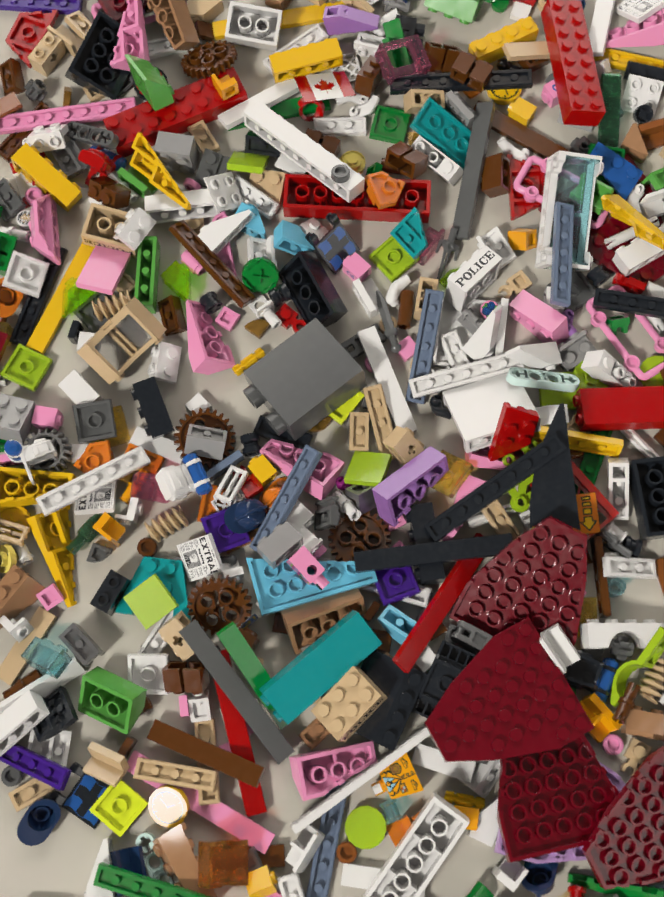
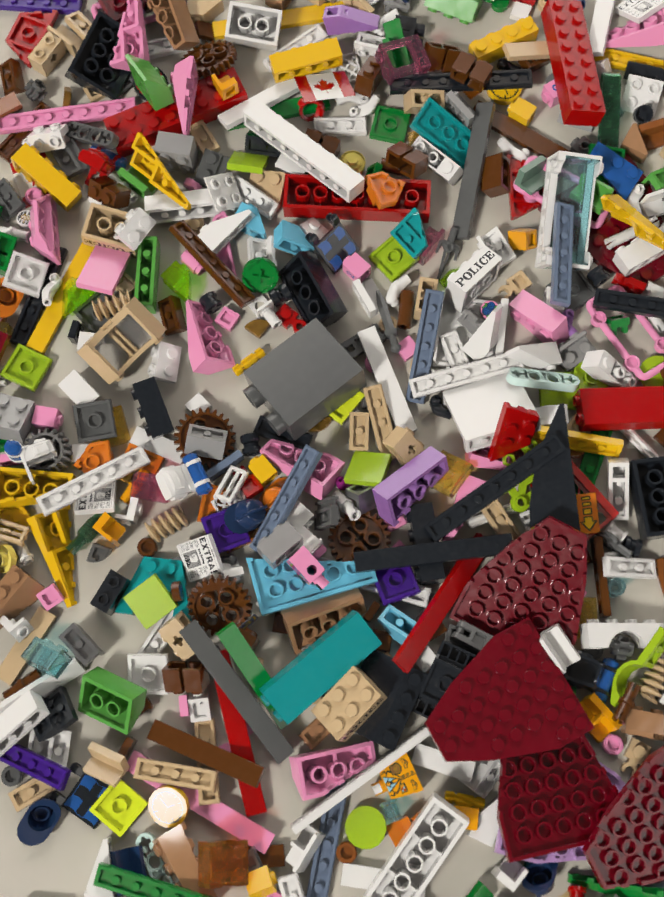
dark grey tile [331,164,350,183] -> none
none -> white arm [42,273,63,306]
none -> bright pink wedge [170,56,199,135]
none -> reddish brown tile [171,581,184,602]
none -> sand green panel [514,155,547,195]

